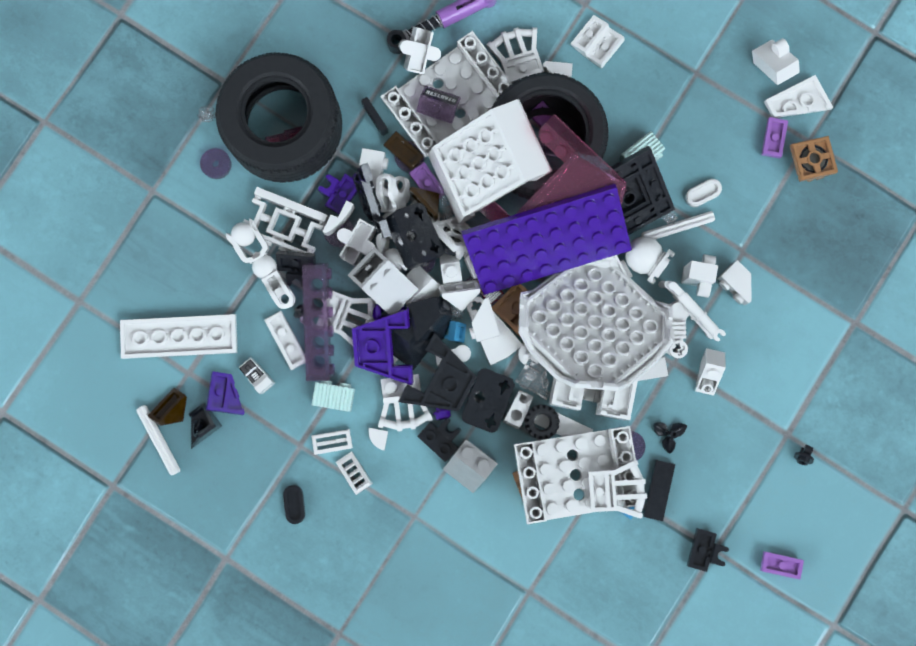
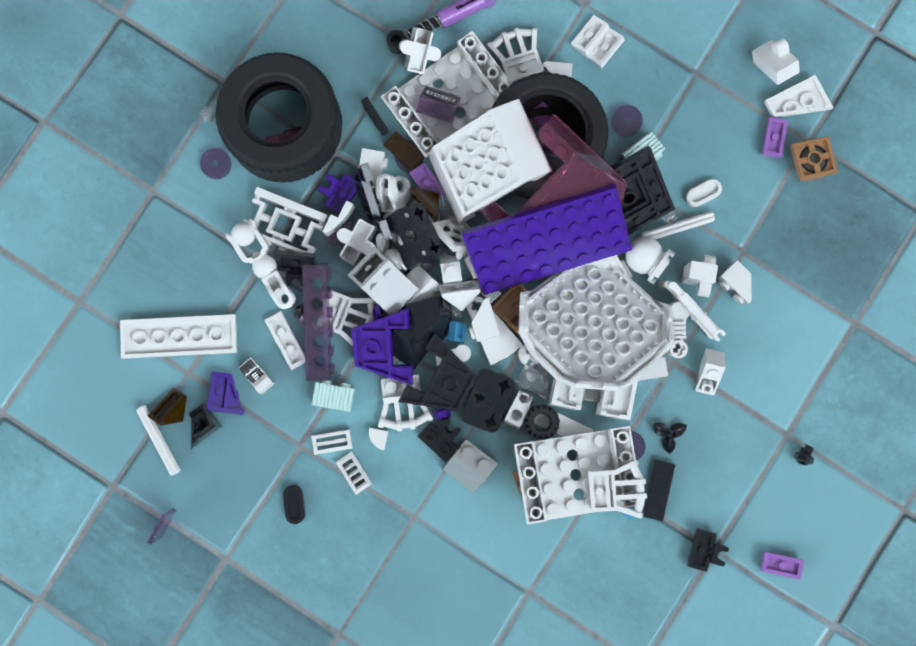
none -> piece [147,508,177,545]
none -> clear purple piece [612,105,643,137]

